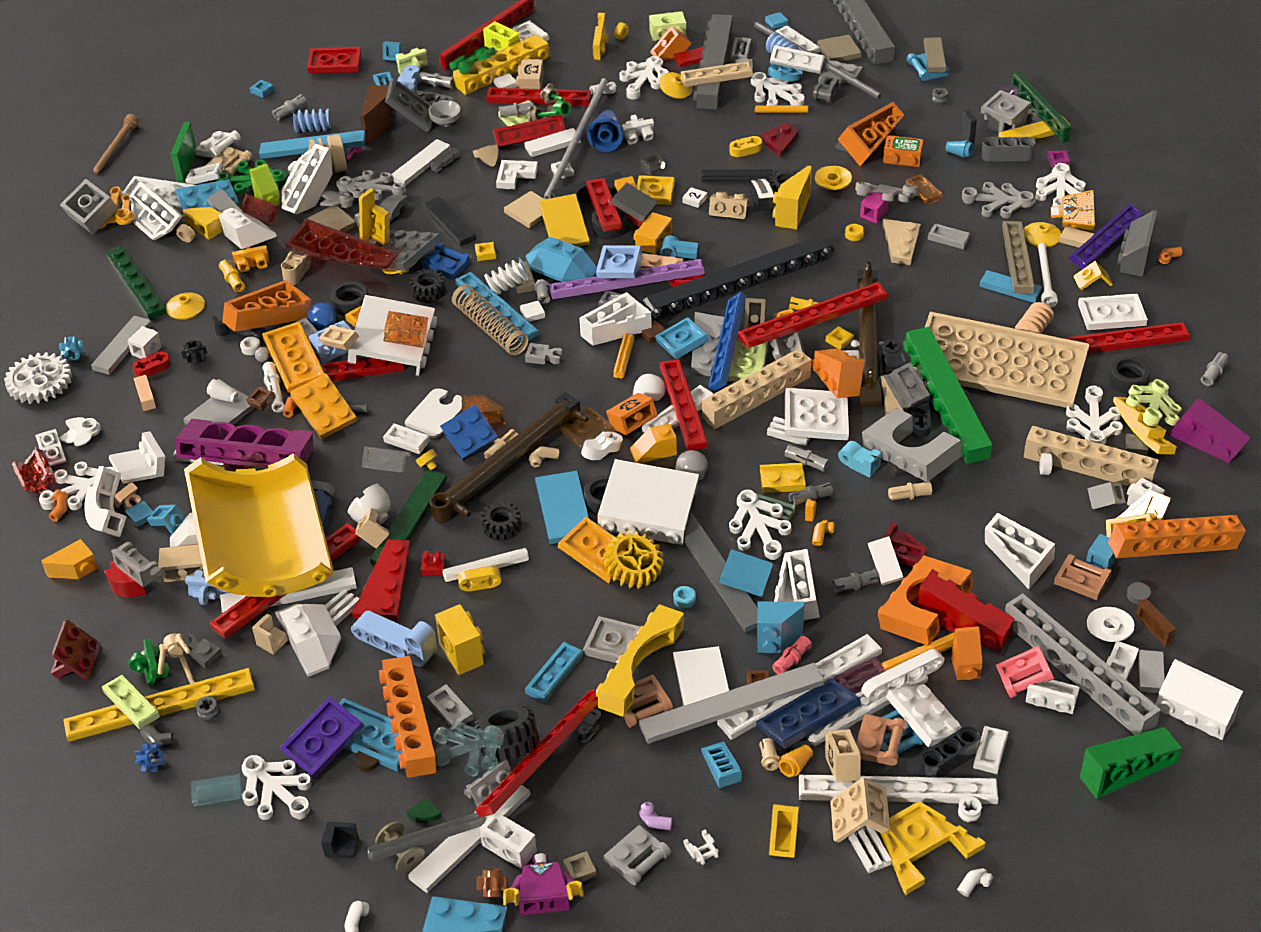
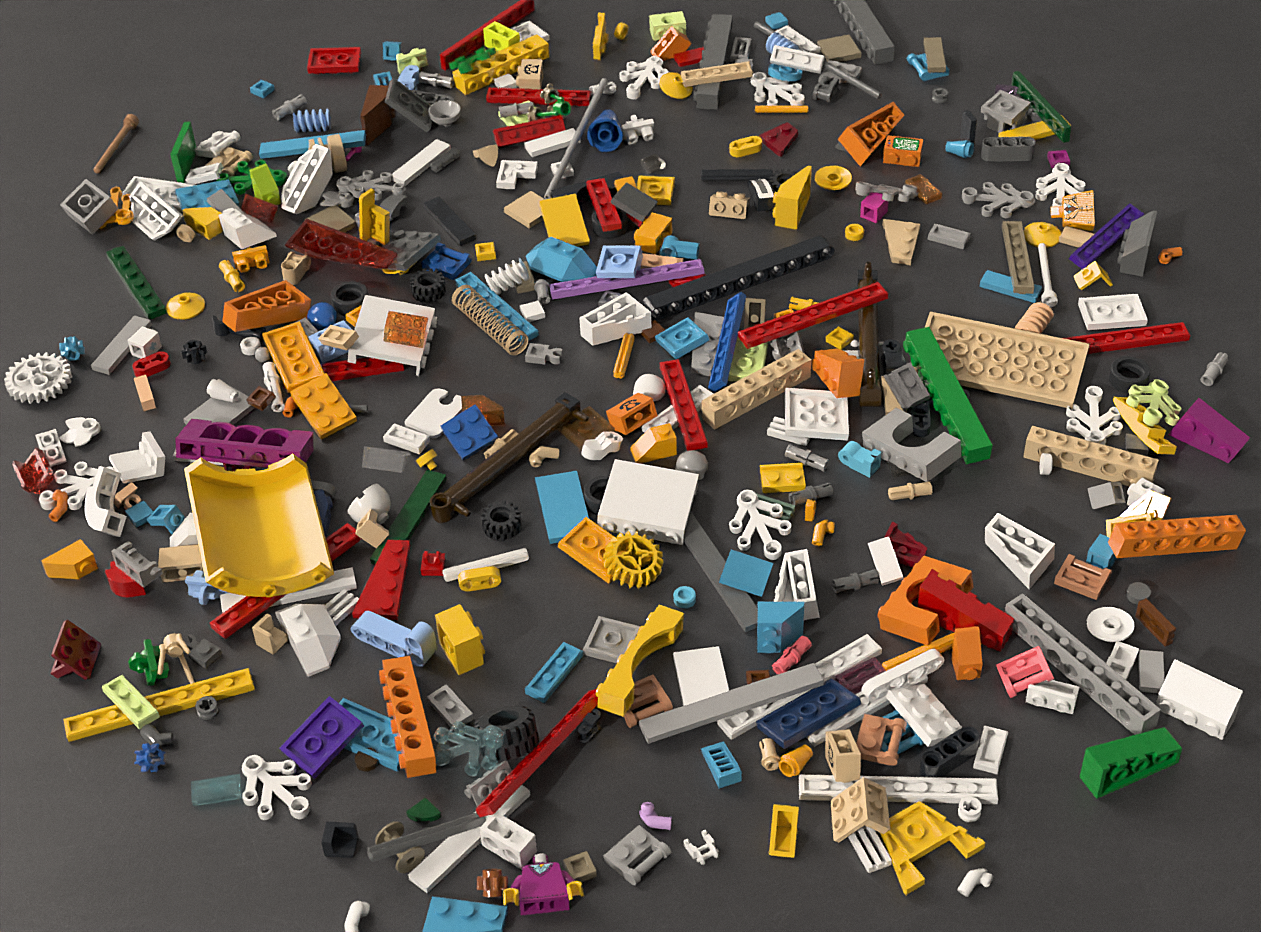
white tile [682,188,707,208] -> none

